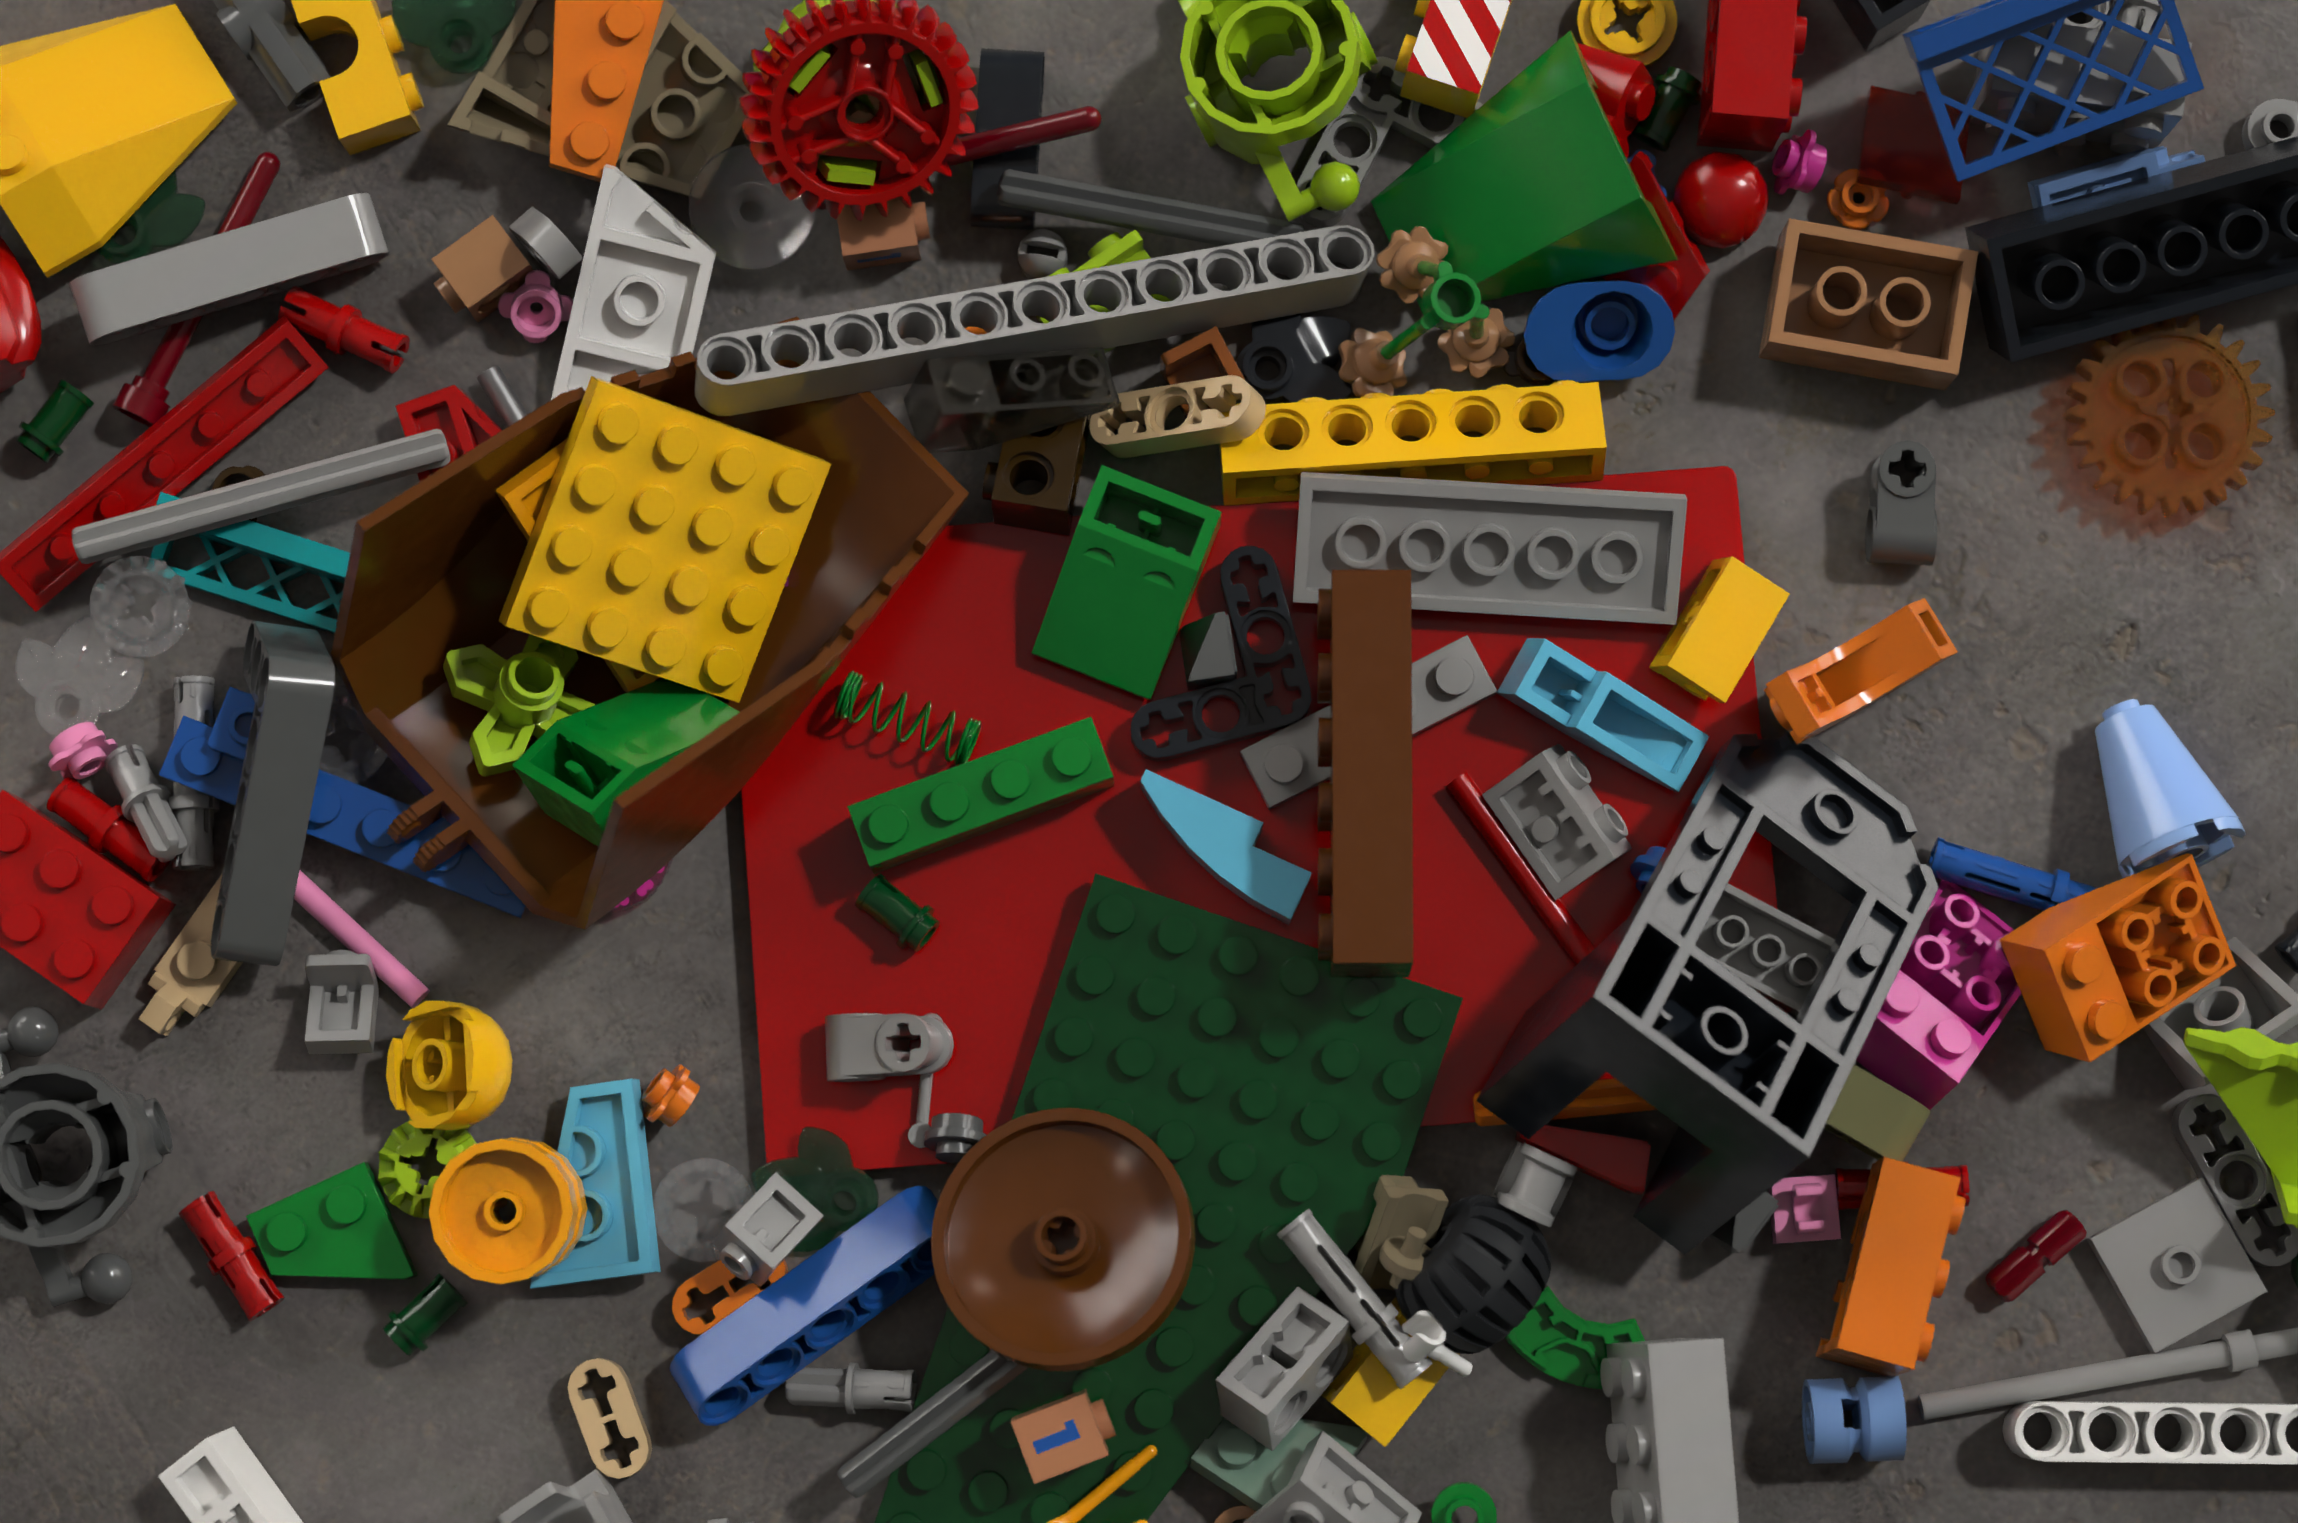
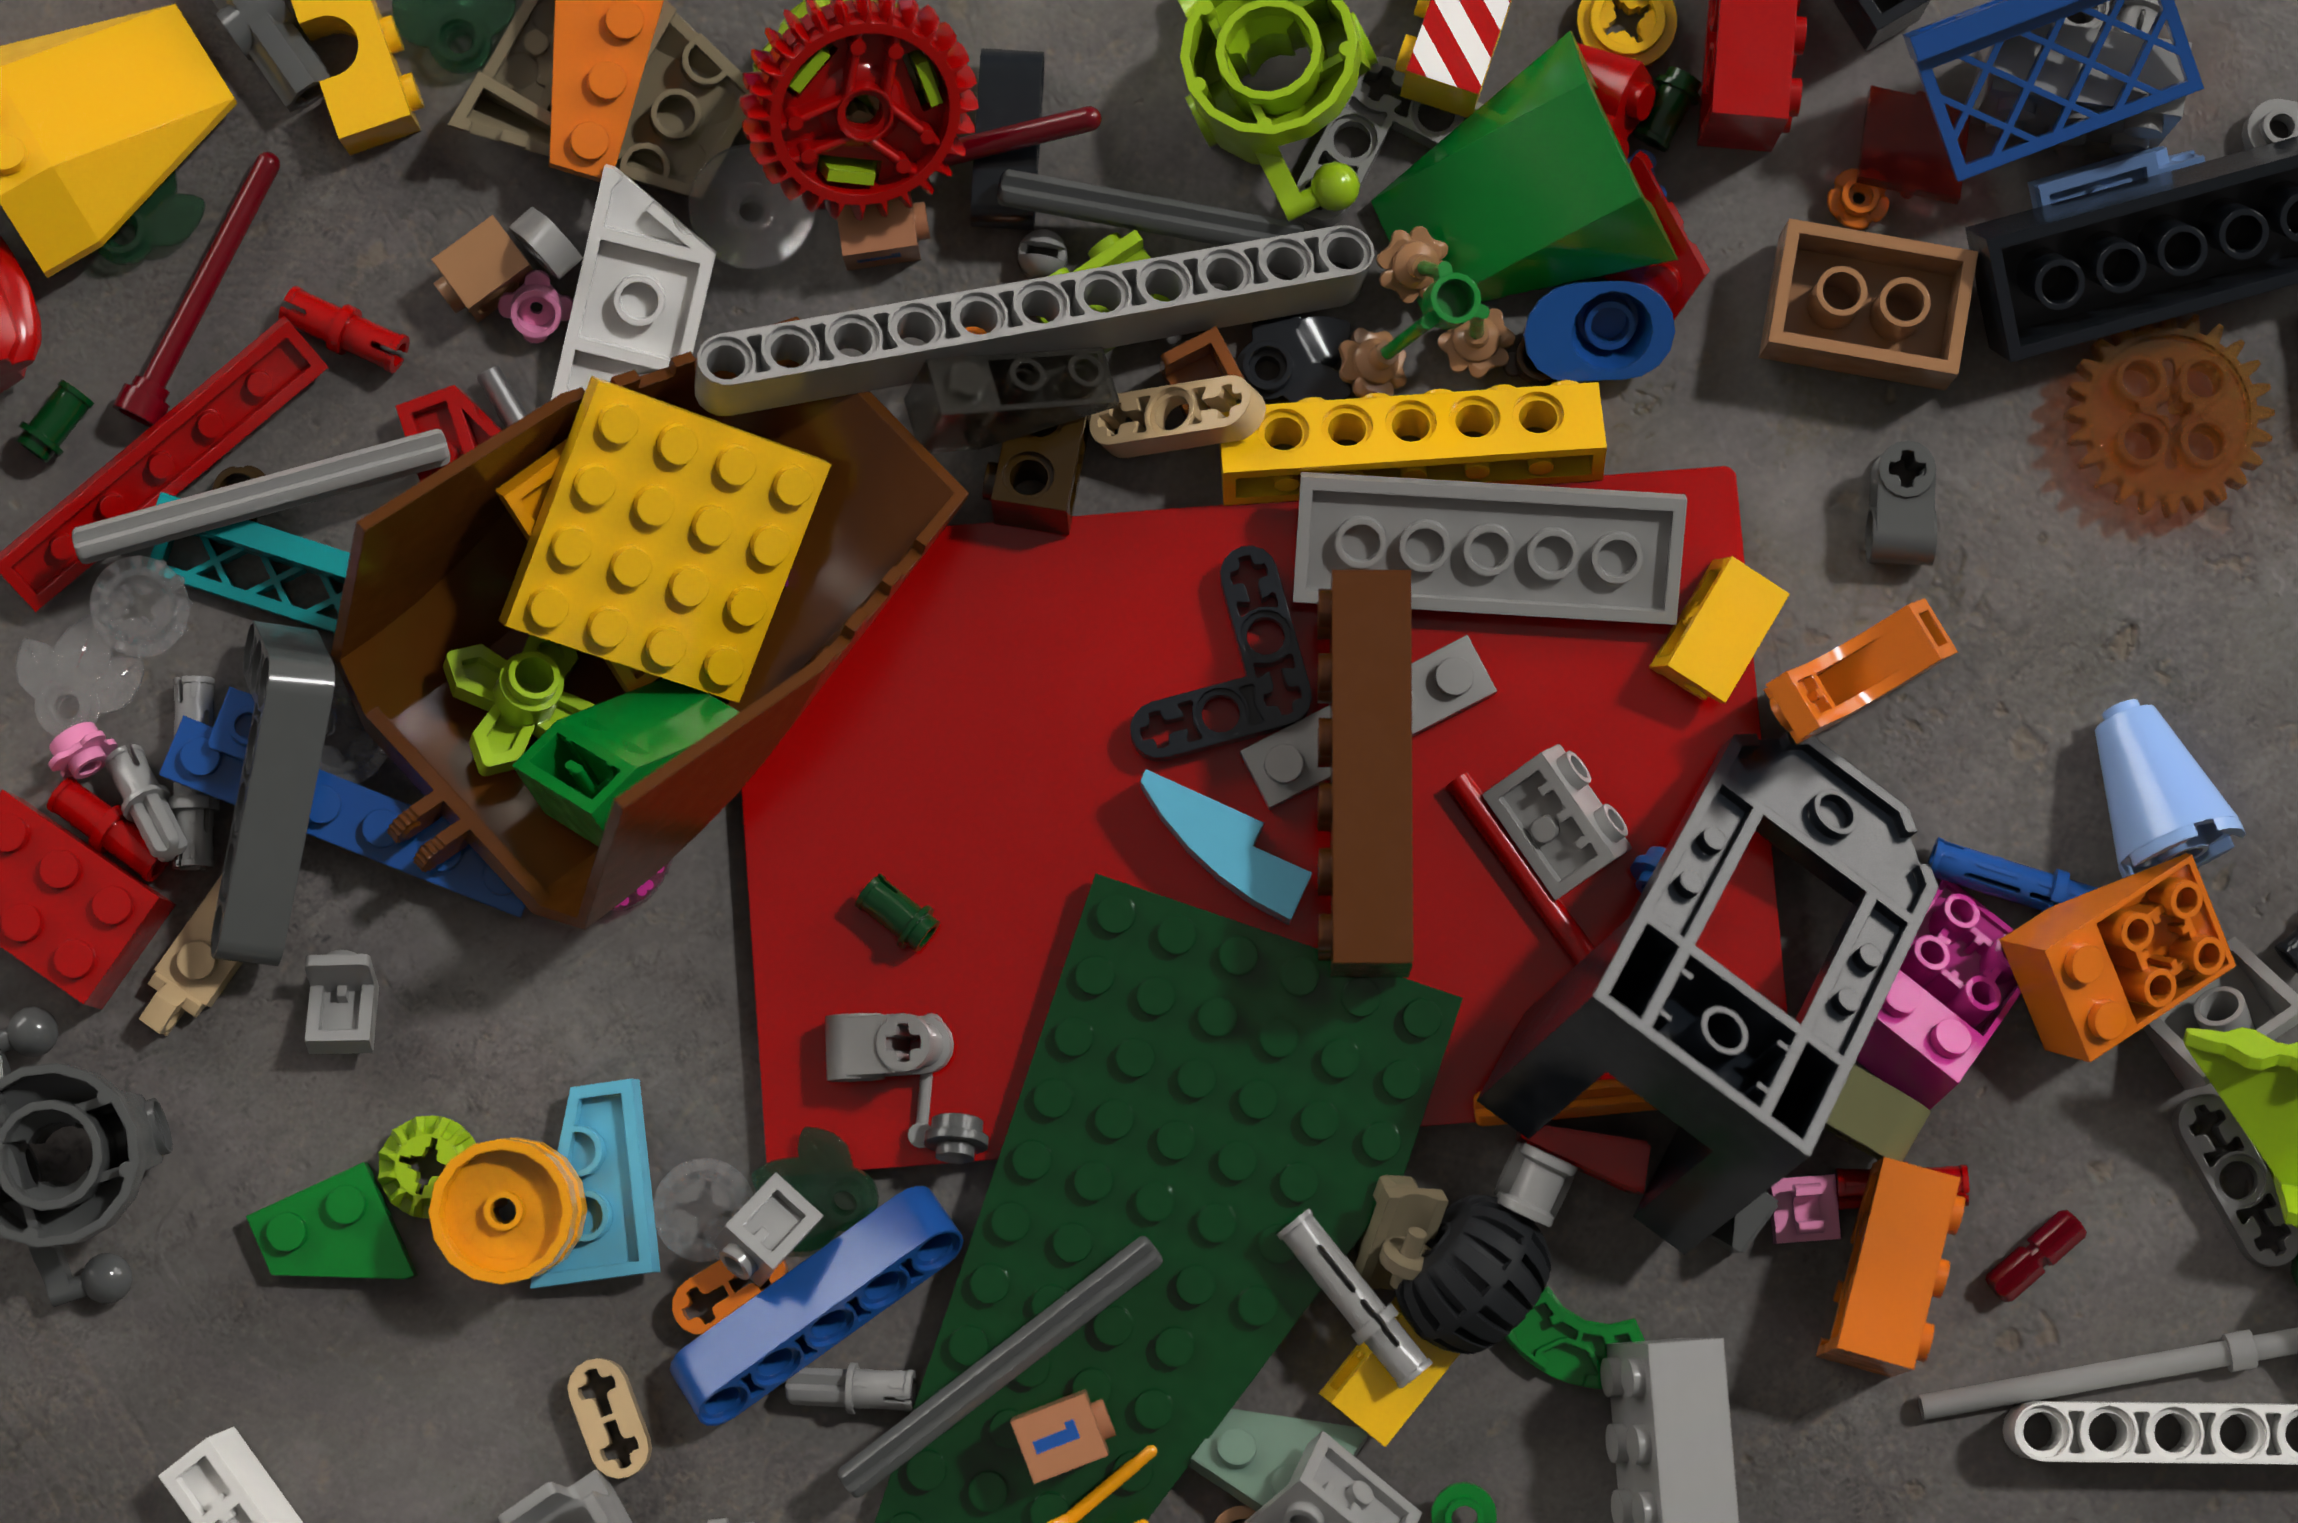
light grey beam [69,193,390,345] -> none
red pin [178,1191,285,1321] -> none
bright pink bar [294,870,430,1008] -> none
dark green pin [383,1273,468,1356] -> none
yellow cylinder [386,1001,513,1130] -> none
orange plate [642,1064,700,1127] -> none
green piece [833,670,982,765] -> none
green brick [847,717,1114,874] -> none
reddish brown dish [931,1108,1195,1371] -> none
green slope [1031,465,1222,701] -> none
dark grey slope [1179,611,1237,690] -> none
light grey brick [1216,1286,1353,1451] -> none
white hand [1402,1310,1473,1377] -> none
medium azure slope [1497,638,1710,792] -> none
red hair [1673,151,1769,249] -> none
light grey piece [1695,883,1835,1016] -> none
dark pink plate [1772,129,1827,195] -> none
medium blue wheel [1802,1376,1907,1464] -> none
light grey plate [2086,1177,2268,1353] -> none

